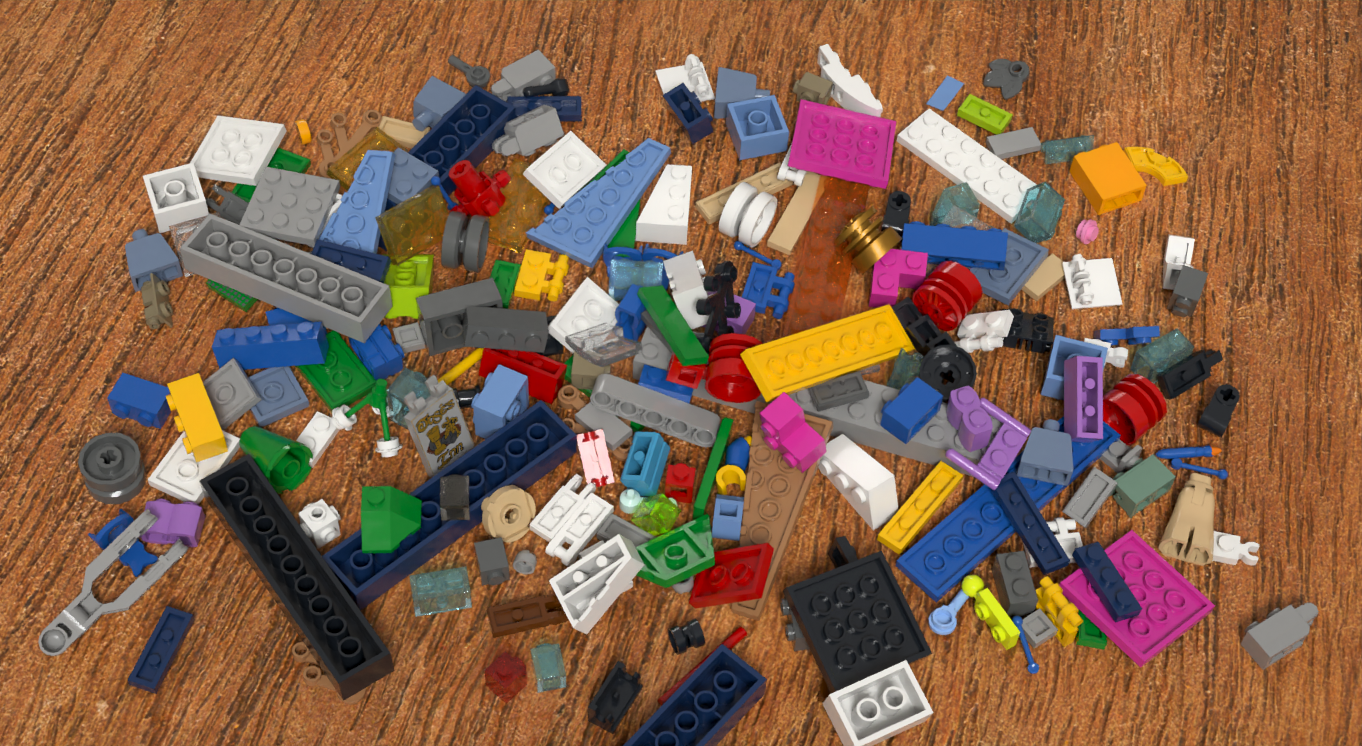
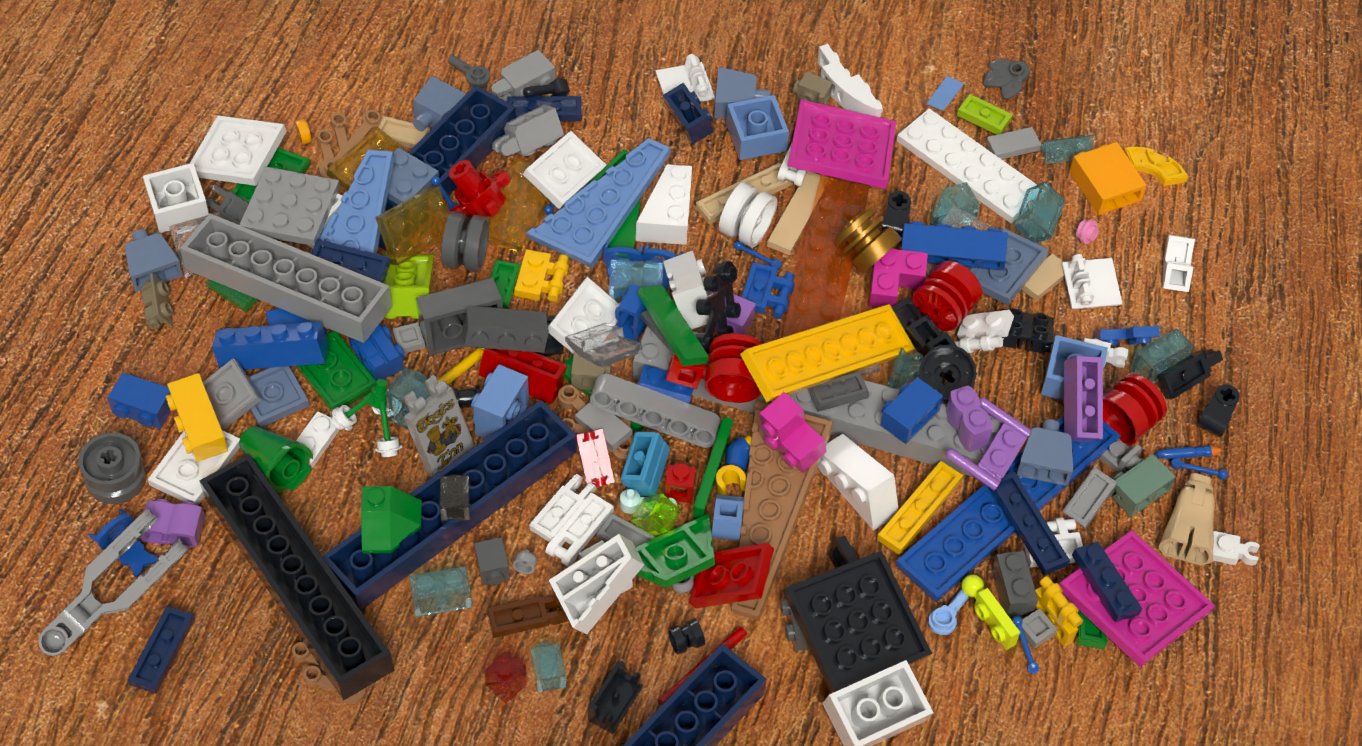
white brick [298,499,341,549] -> none
tan plate [481,485,536,542] -> none
dark grey brick [1167,265,1208,317] -> none
light grey hinge [1241,602,1319,670] -> none

